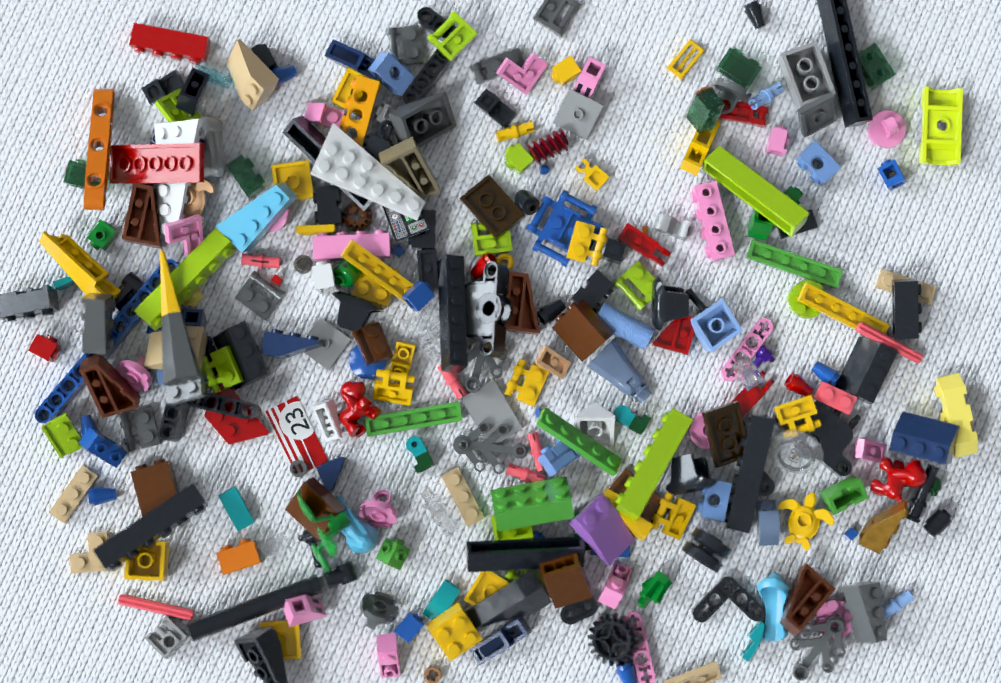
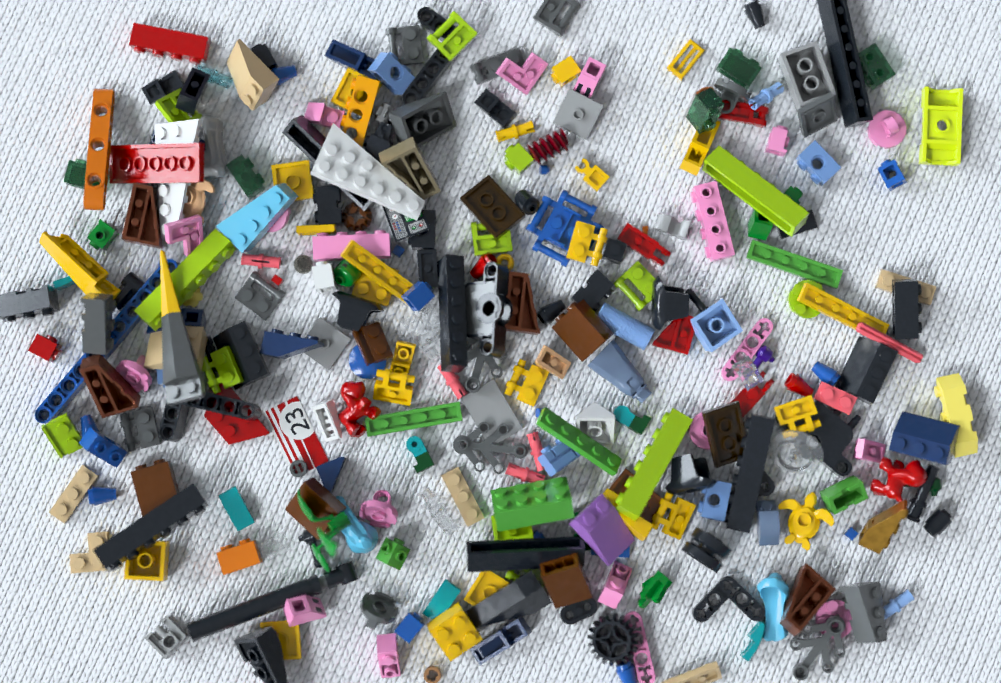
coral axle [118,594,194,620] -> none

